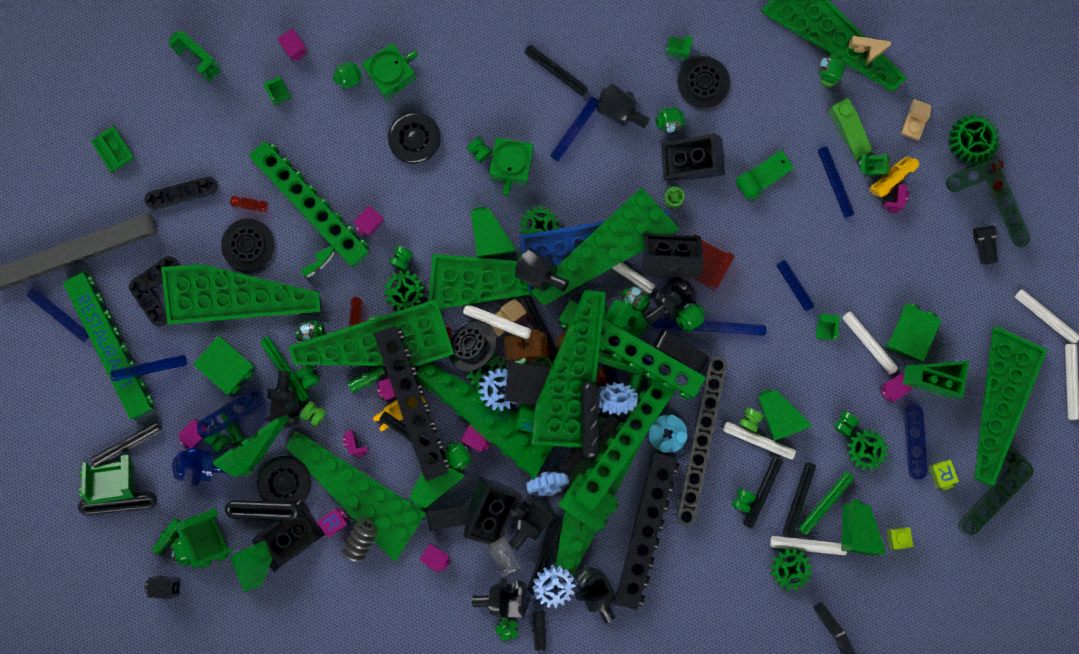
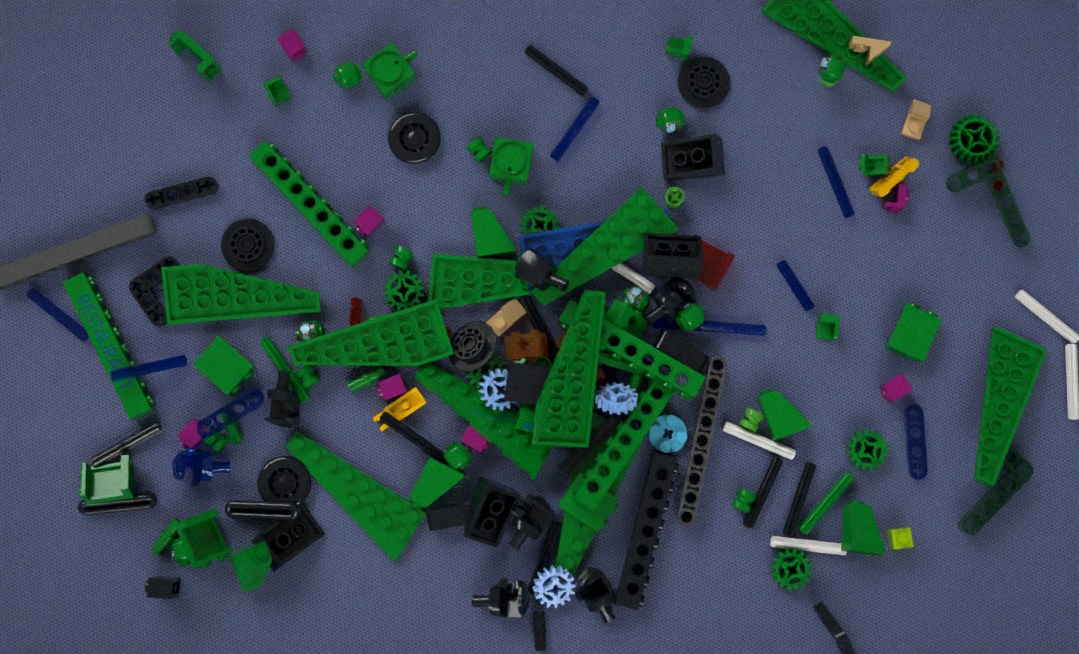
green plate [90,126,135,173] -> none
green wedge [213,415,289,478] -> none
clear red axle [230,196,268,212] -> none
bright green wheel [300,401,327,427] -> none
green slope [301,246,336,279] -> none
magenta brick [317,508,349,538] -> none
flat silver piece [341,517,379,562] -> none
magenta bracket [343,430,370,458] -> none
black brick [373,326,450,481] -> none
magenta brick [419,543,451,573] -> none
white axle [463,305,531,339] -> none
clear plate [487,537,520,577] -> none
green plant [495,617,518,642] -> none
light blue gear [526,471,569,497] -> none
black piece [580,380,600,460] -> none
black piece [596,83,650,129] -> none
green door [734,149,794,201] -> none
bright green slope [828,98,873,160] -> none
green wheel [833,410,859,437] -> none
white axle [842,312,898,375] -> none
green wedge [903,361,970,399] -> none
lime brick [928,460,959,491] -> none
black piece [973,225,998,264] -> none

